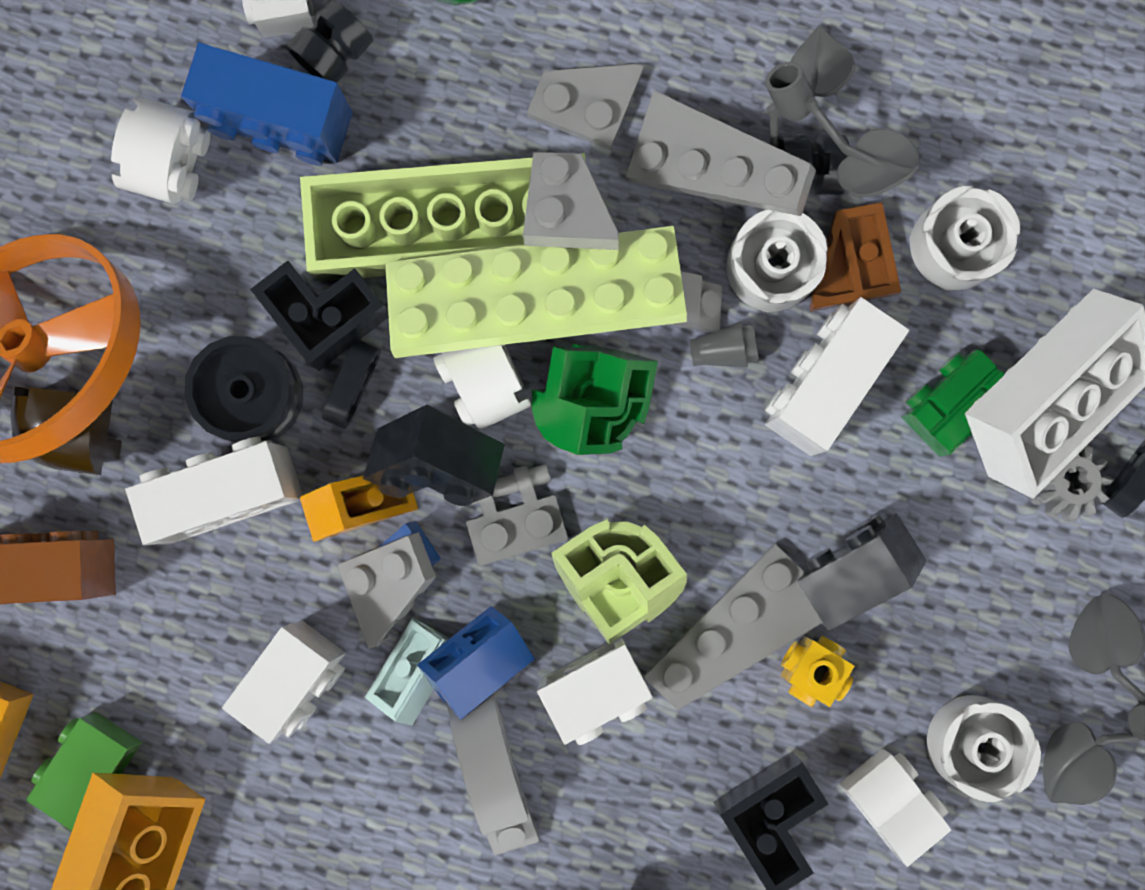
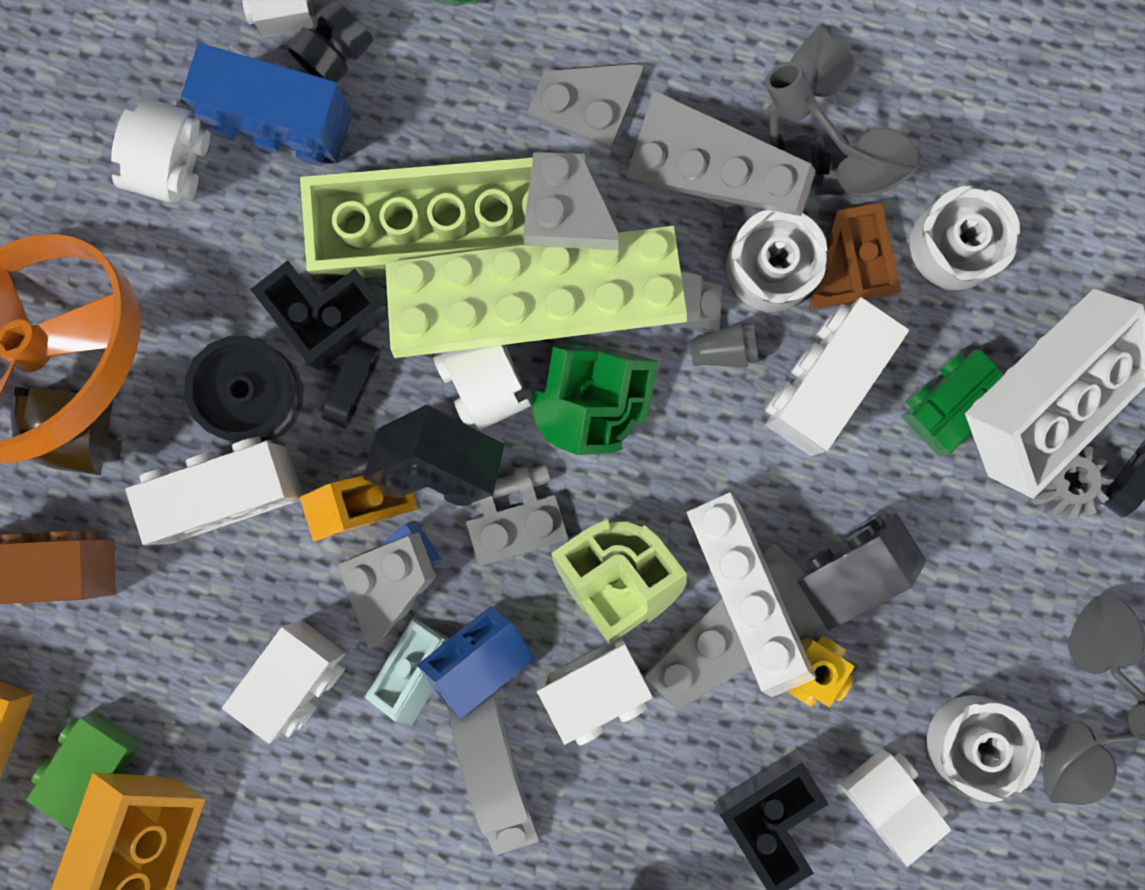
none -> white brick [686,492,816,697]

